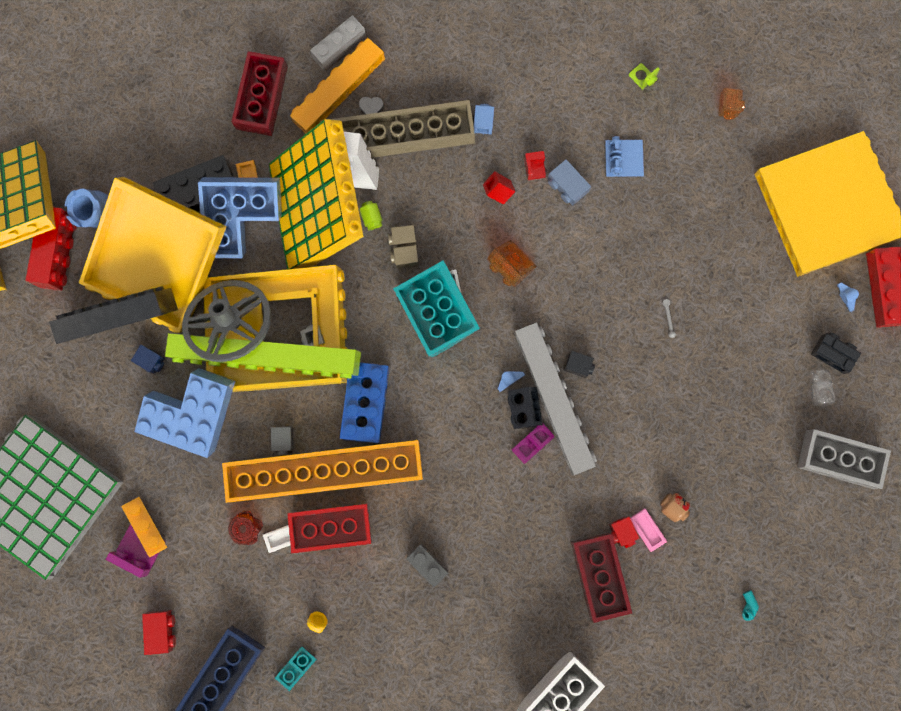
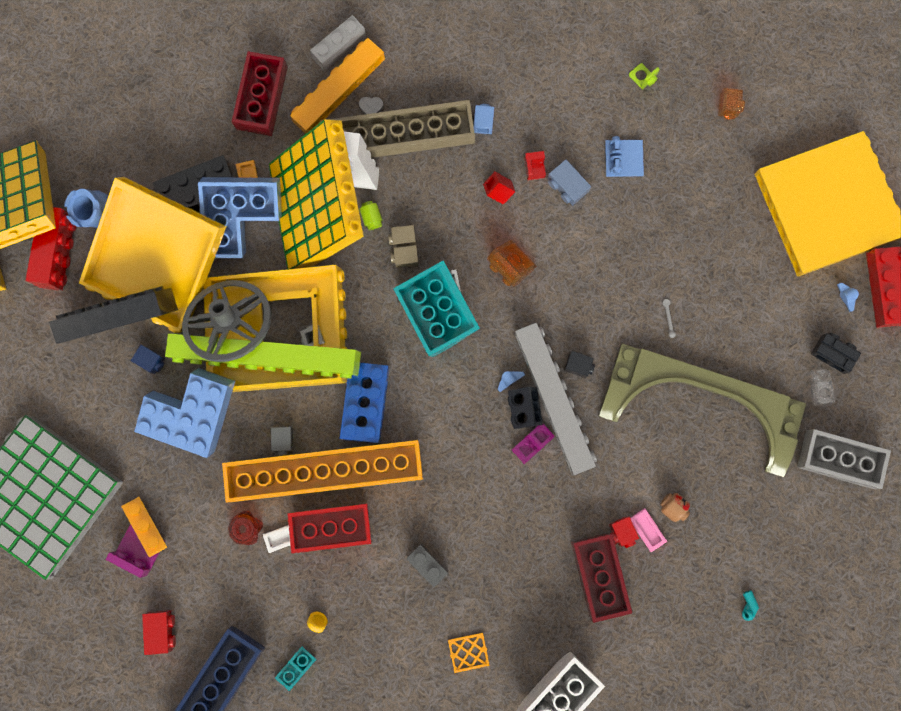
none -> light orange window [448,633,490,673]
none -> olive piece [599,344,806,477]

